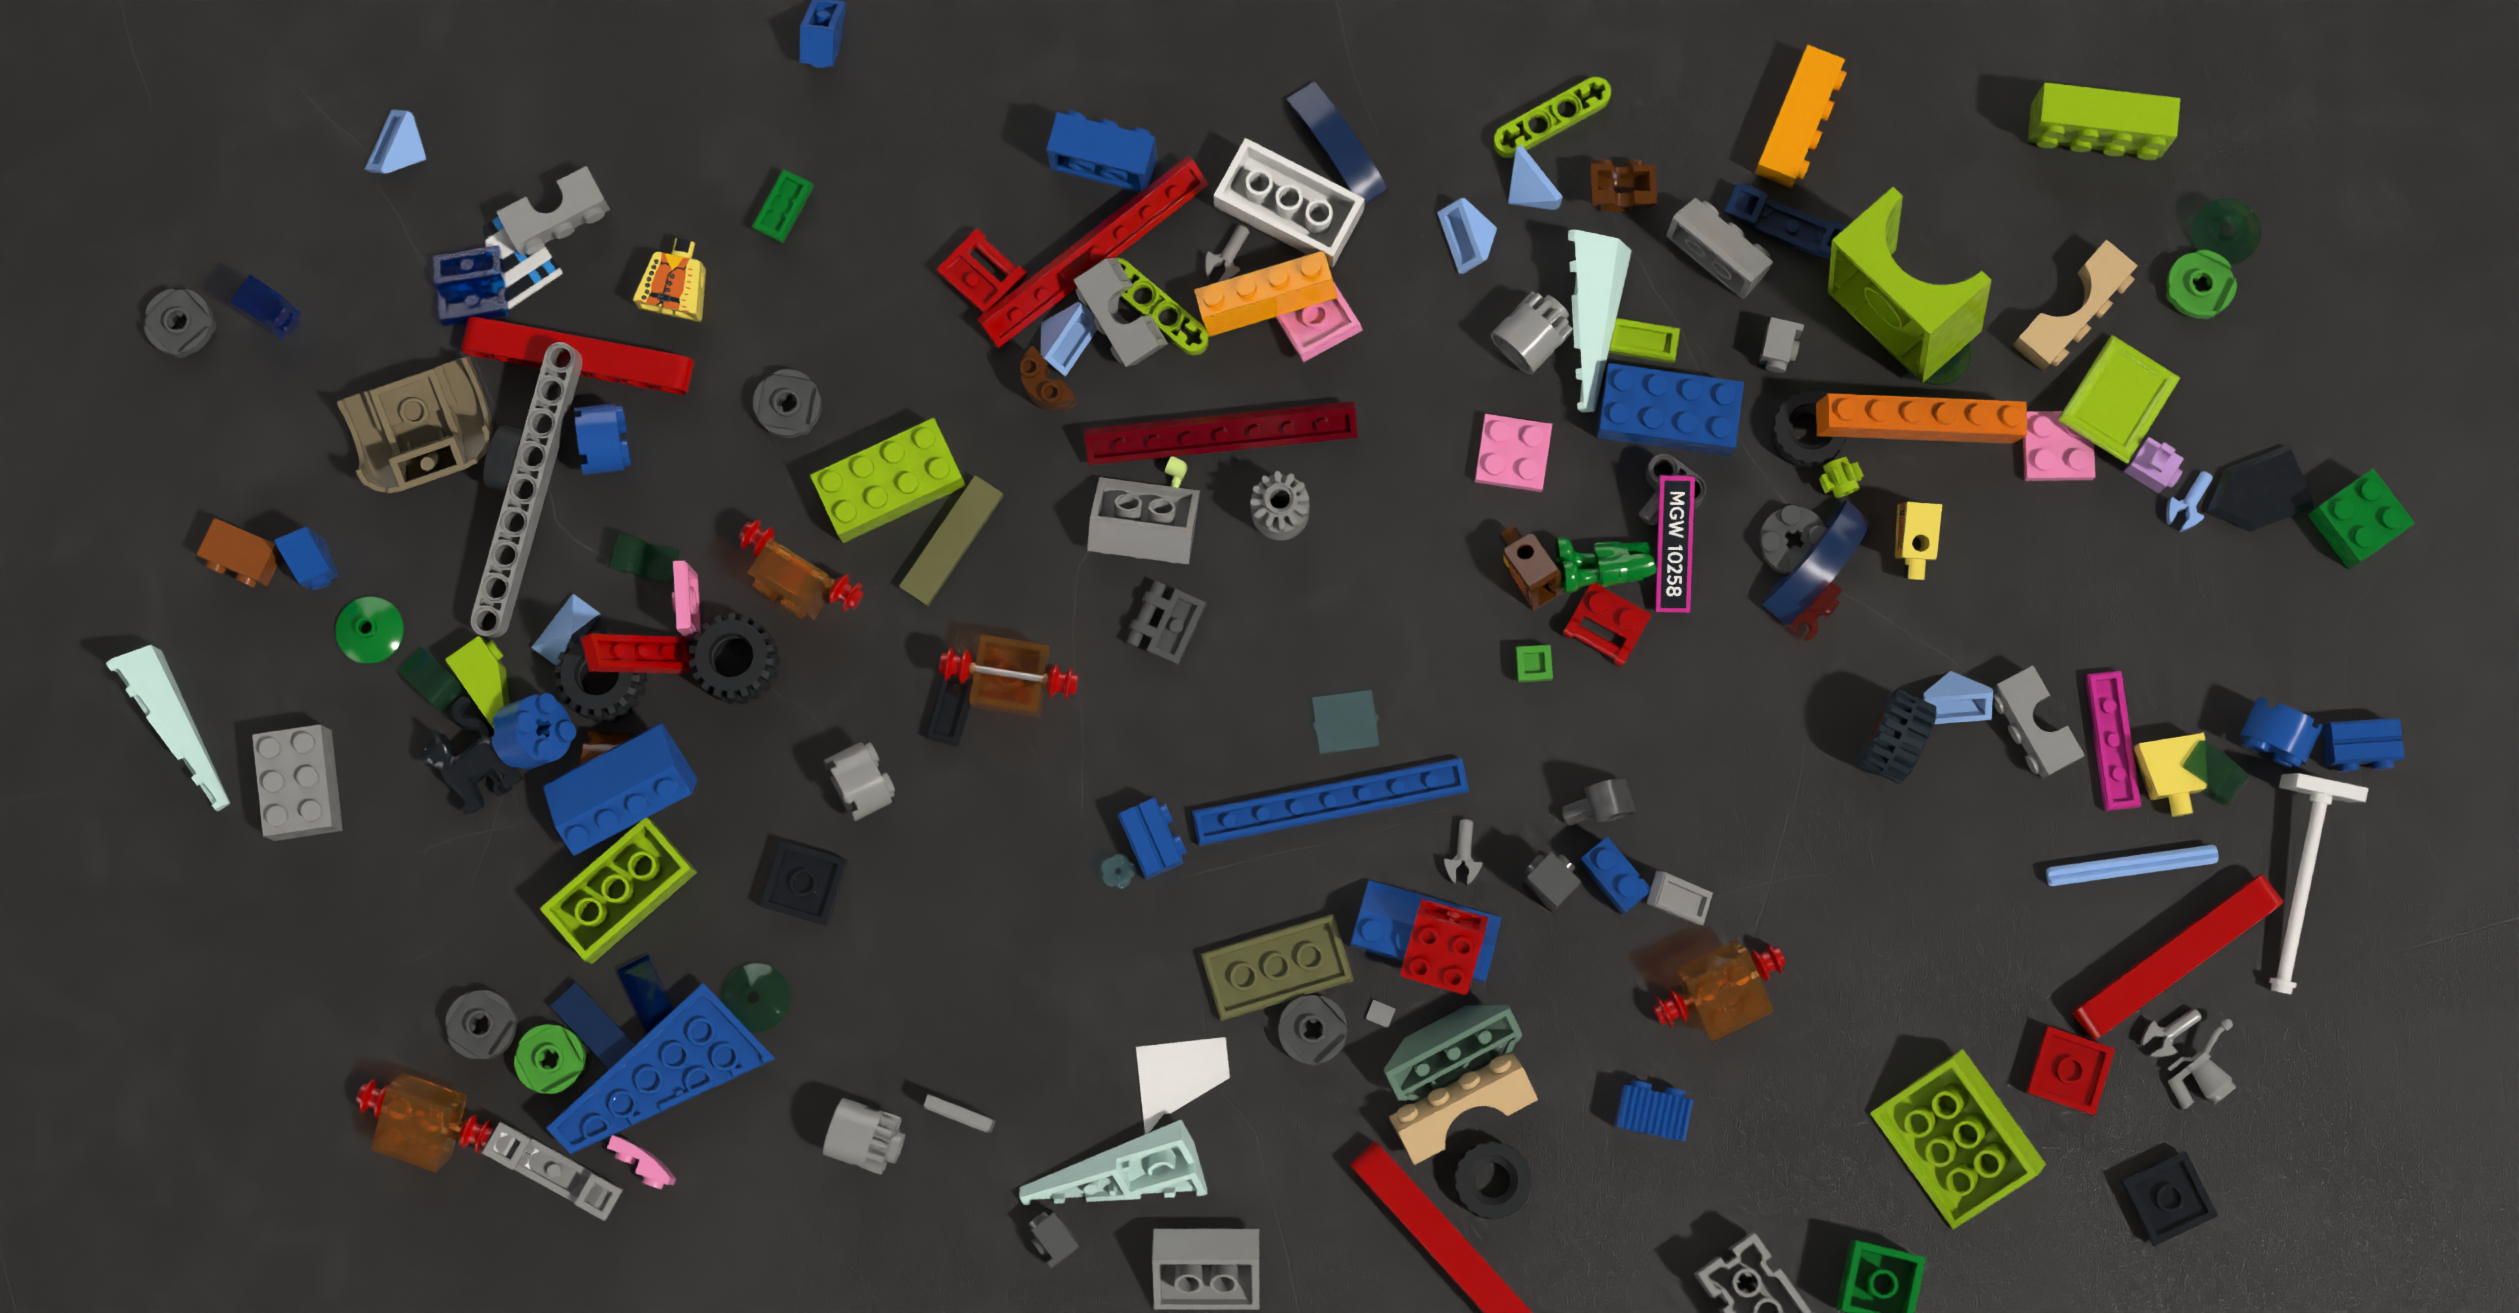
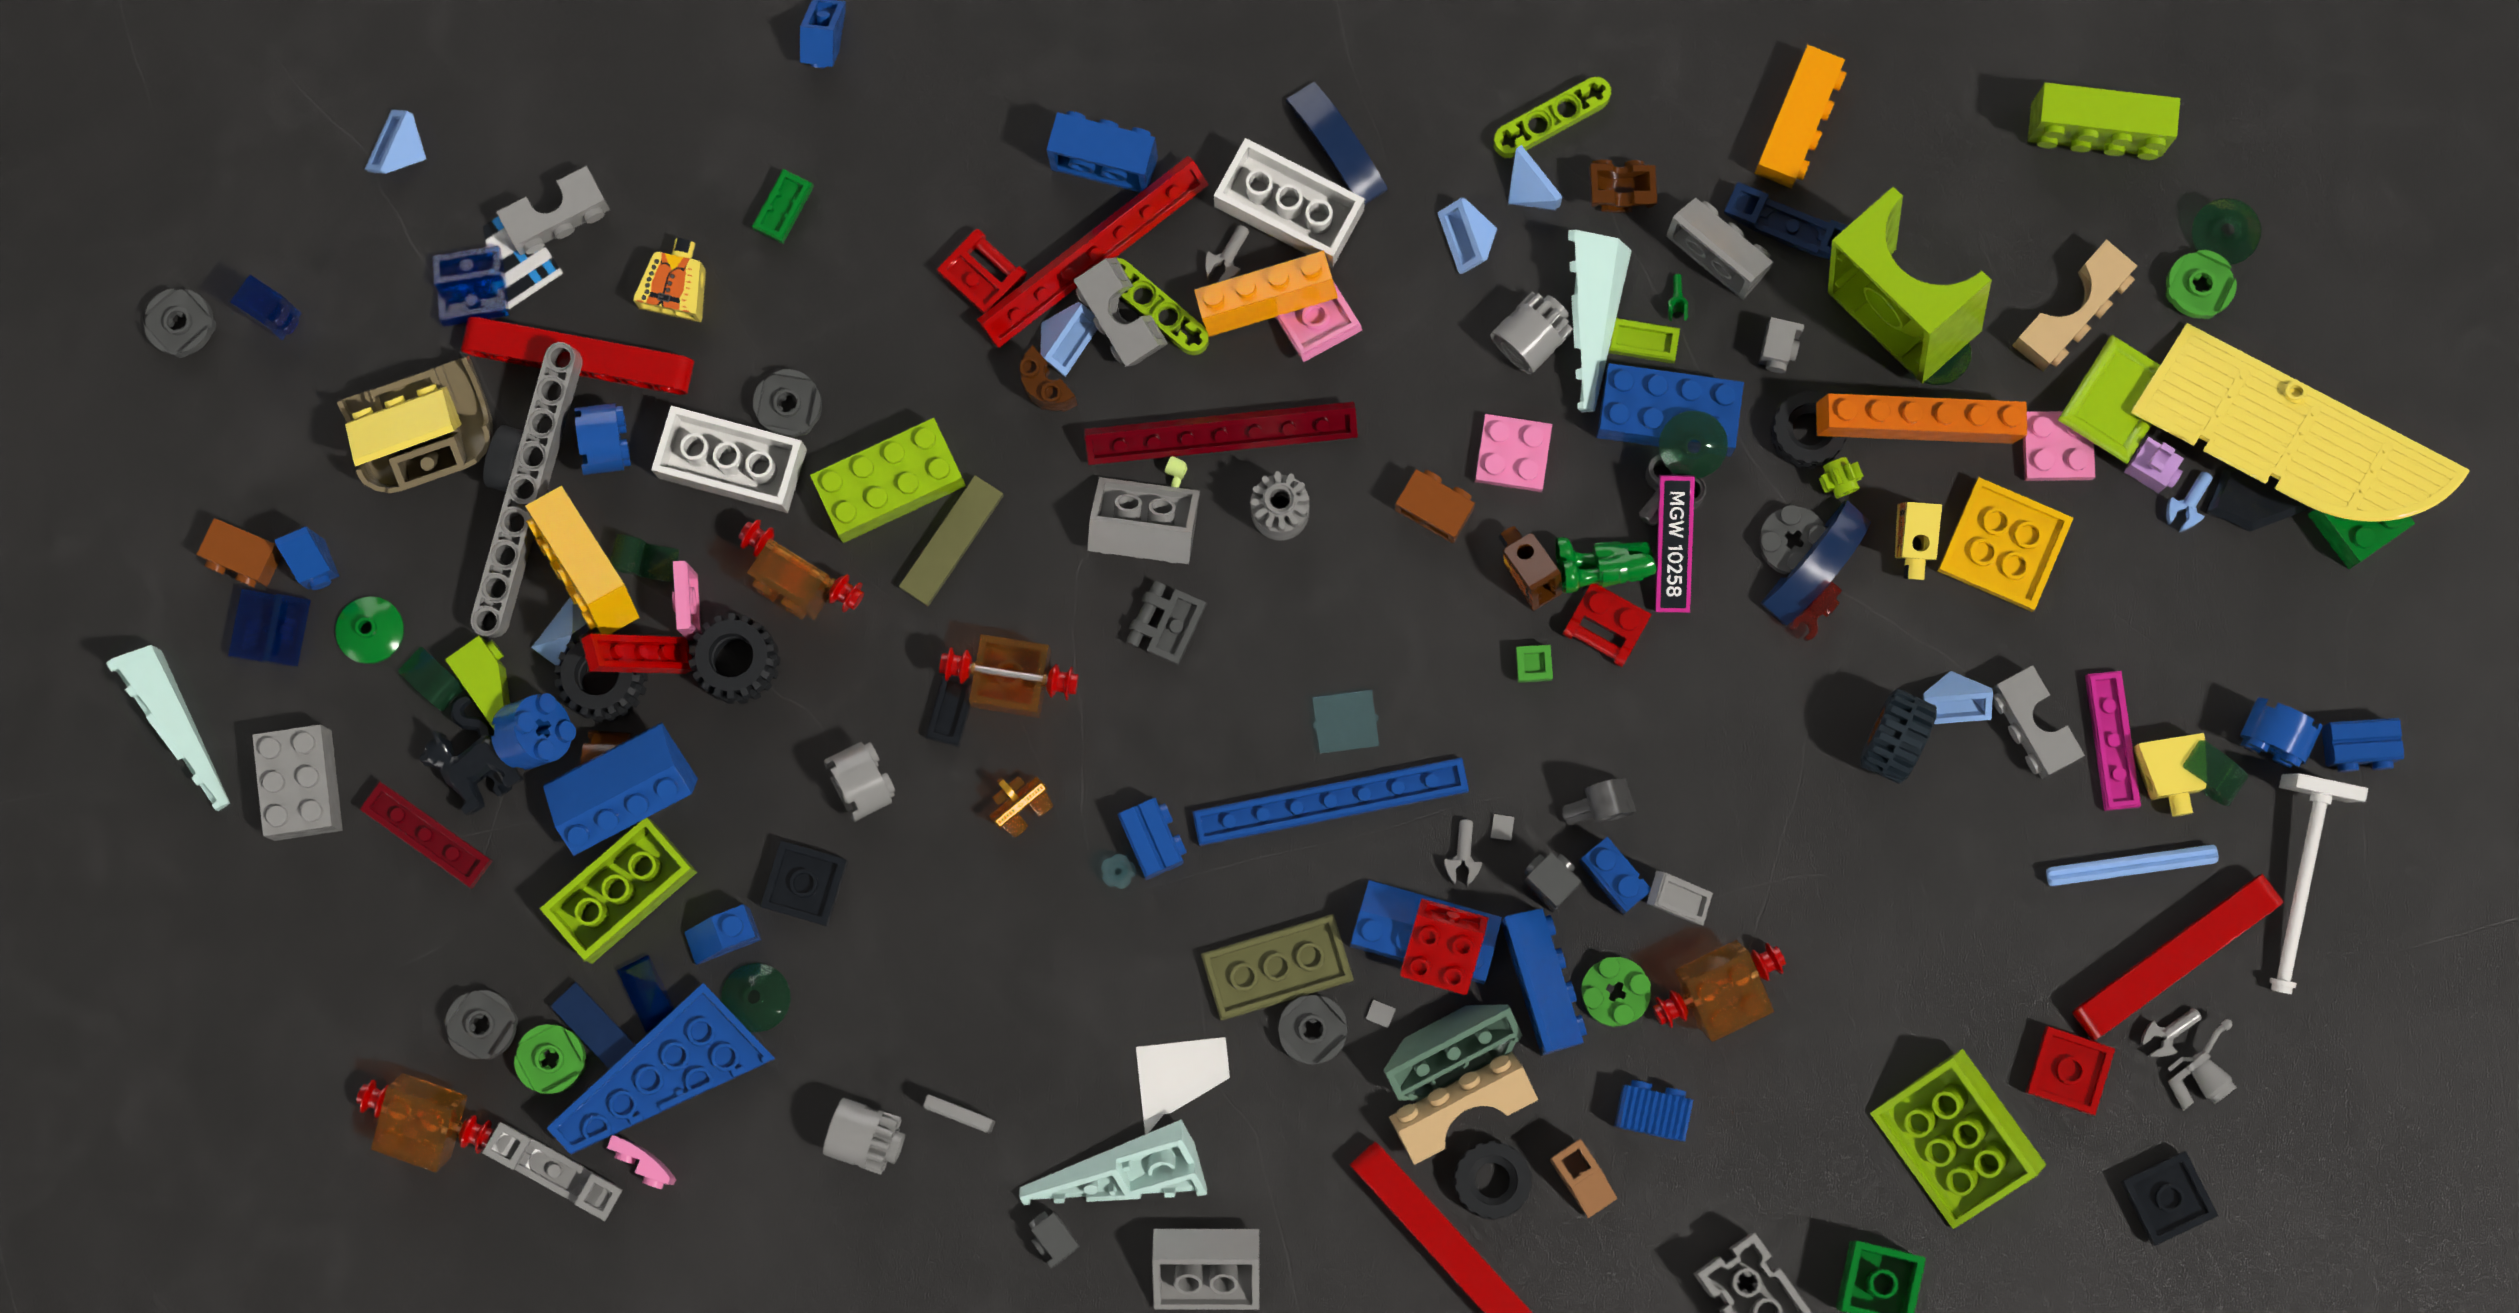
none -> clear blue slope [228,589,311,667]
none -> light yellow slope [345,383,462,466]
none -> dark red plate [359,782,493,889]
none -> yellow brick [525,485,640,634]
none -> white brick [651,406,807,513]
none -> blue slope [684,904,761,965]
none -> clear orange hips [989,776,1053,837]
none -> dark orange brick [1395,469,1475,544]
none -> light grey window [1491,814,1514,841]
none -> blue slope [1501,908,1587,1056]
none -> medium nougat slope [1549,1139,1617,1218]
none -> bright green plate [1581,957,1651,1027]
none -> clear green dish [1659,410,1728,479]
none -> green hand [1668,274,1688,321]
none -> yellow plate [1938,477,2073,612]
none -> light yellow door [2131,323,2470,522]

